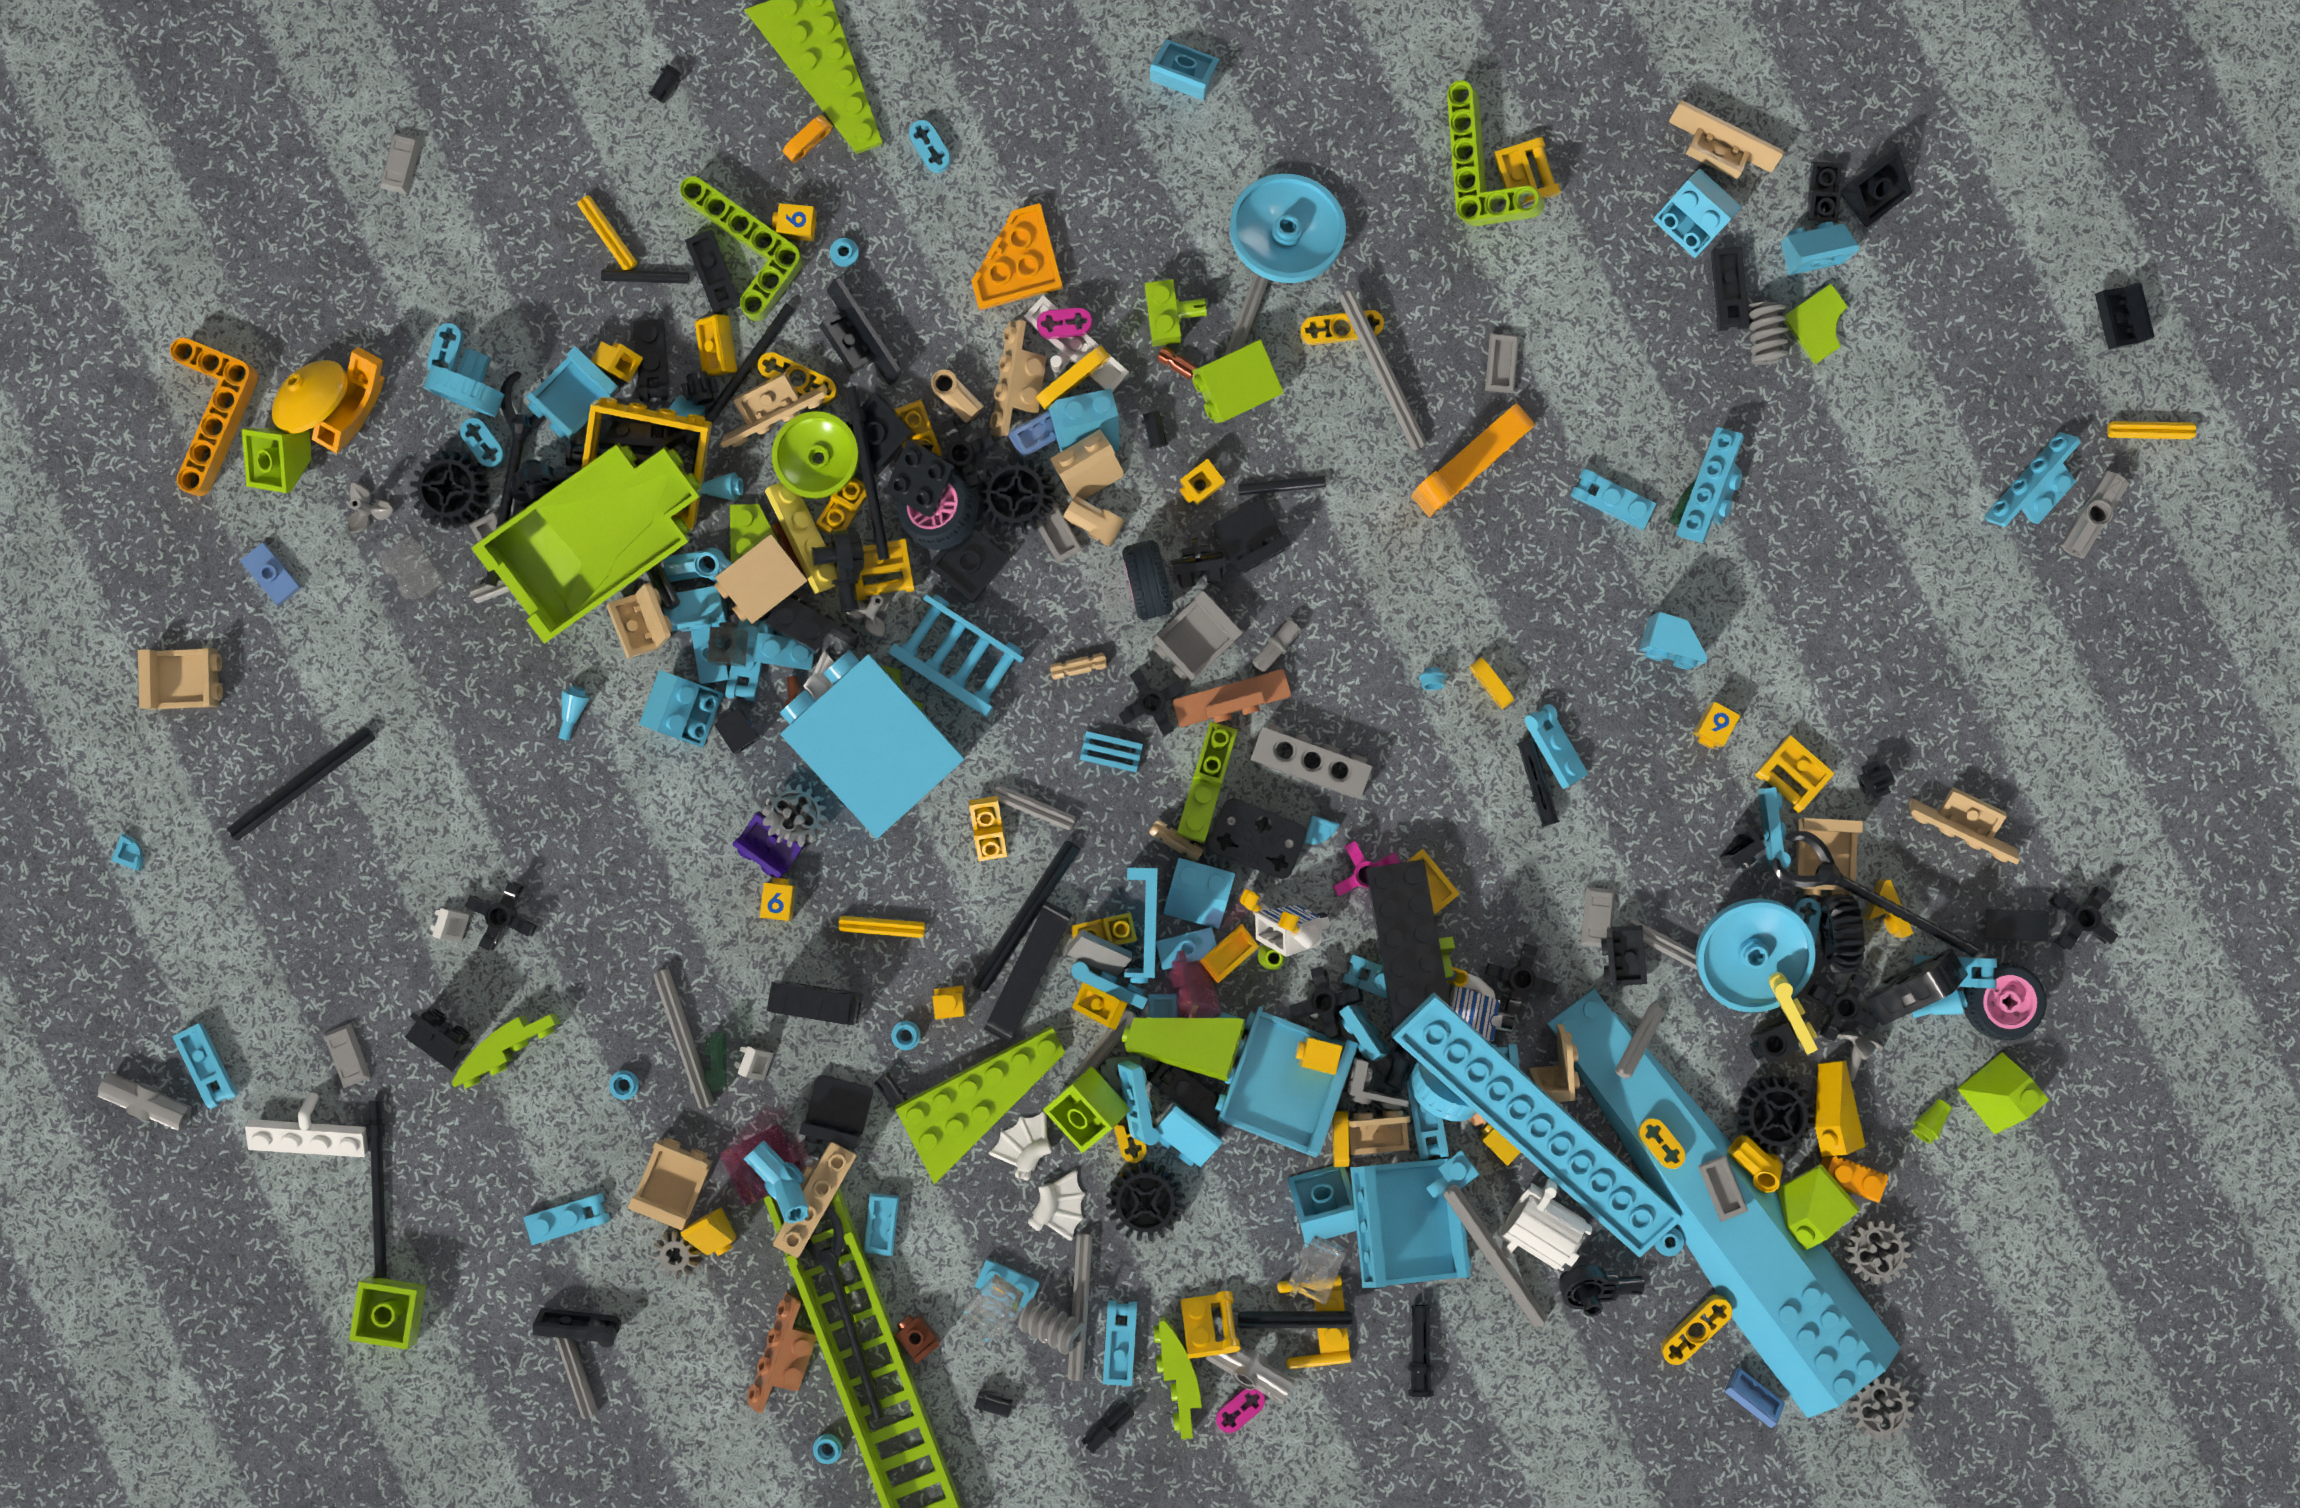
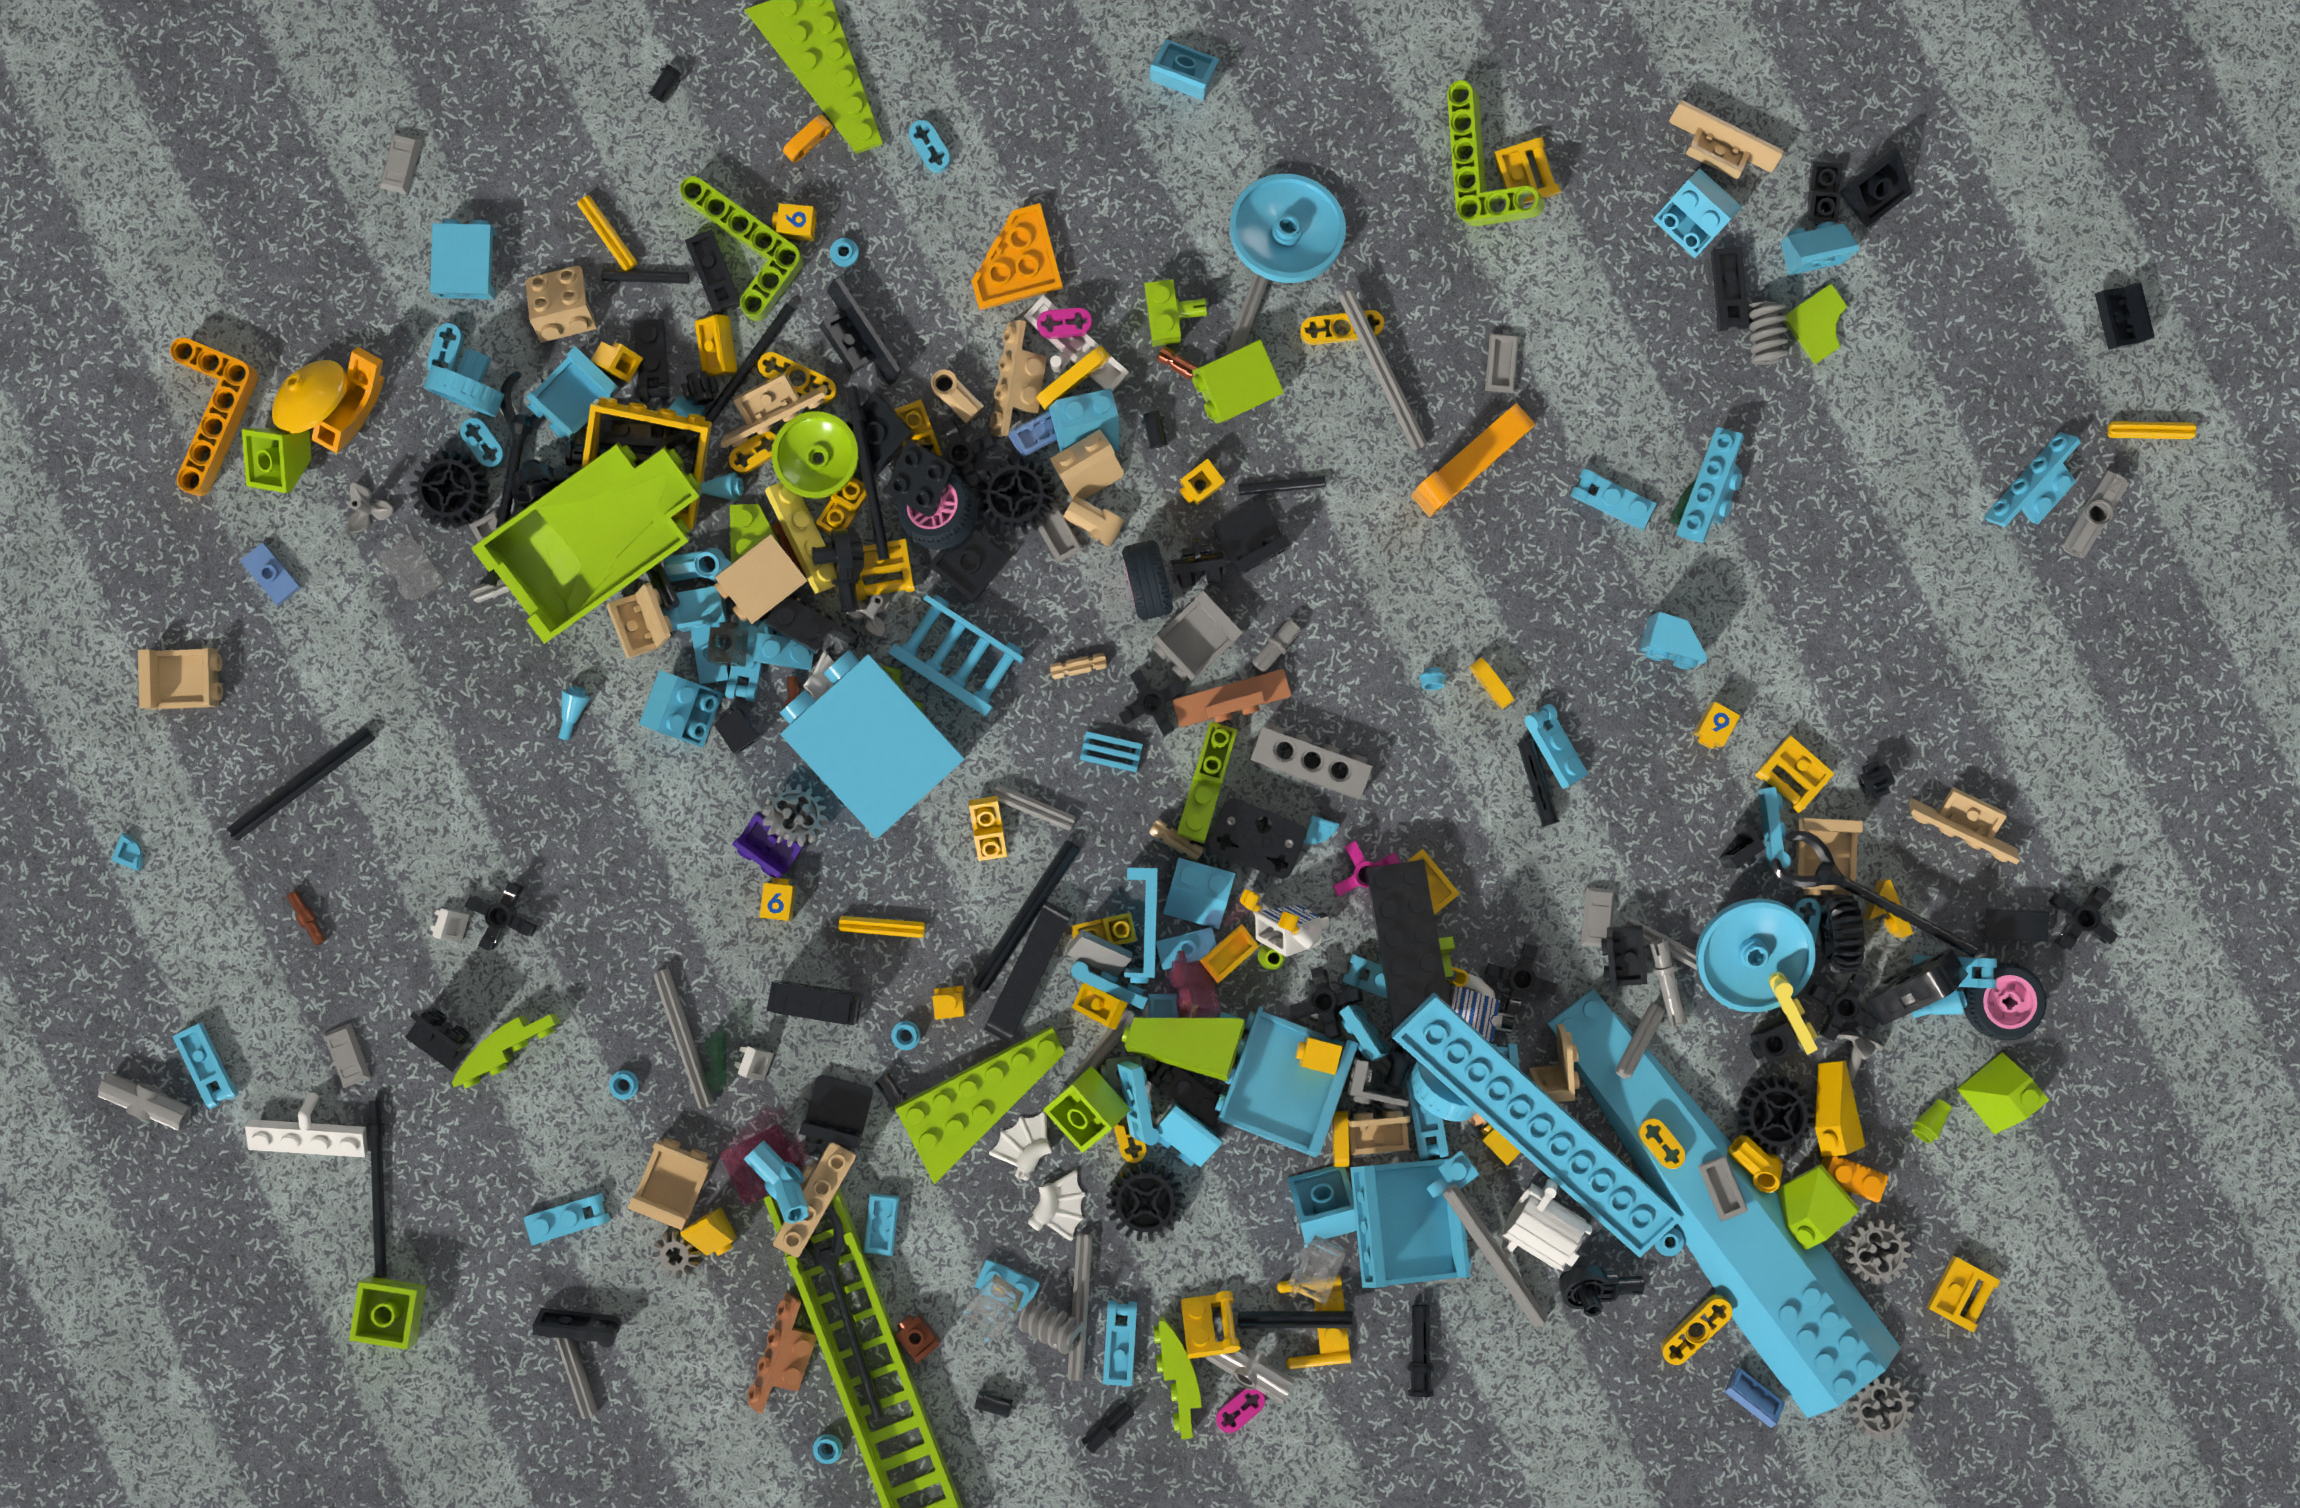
none -> copper bar [286,890,326,946]
none -> medium azure panel [430,219,497,299]
none -> tan bracket [525,266,597,343]
none -> yellow beam [729,431,776,474]
none -> light grey pin [1649,938,1688,1027]
none -> yellow plate [1926,1255,2001,1333]

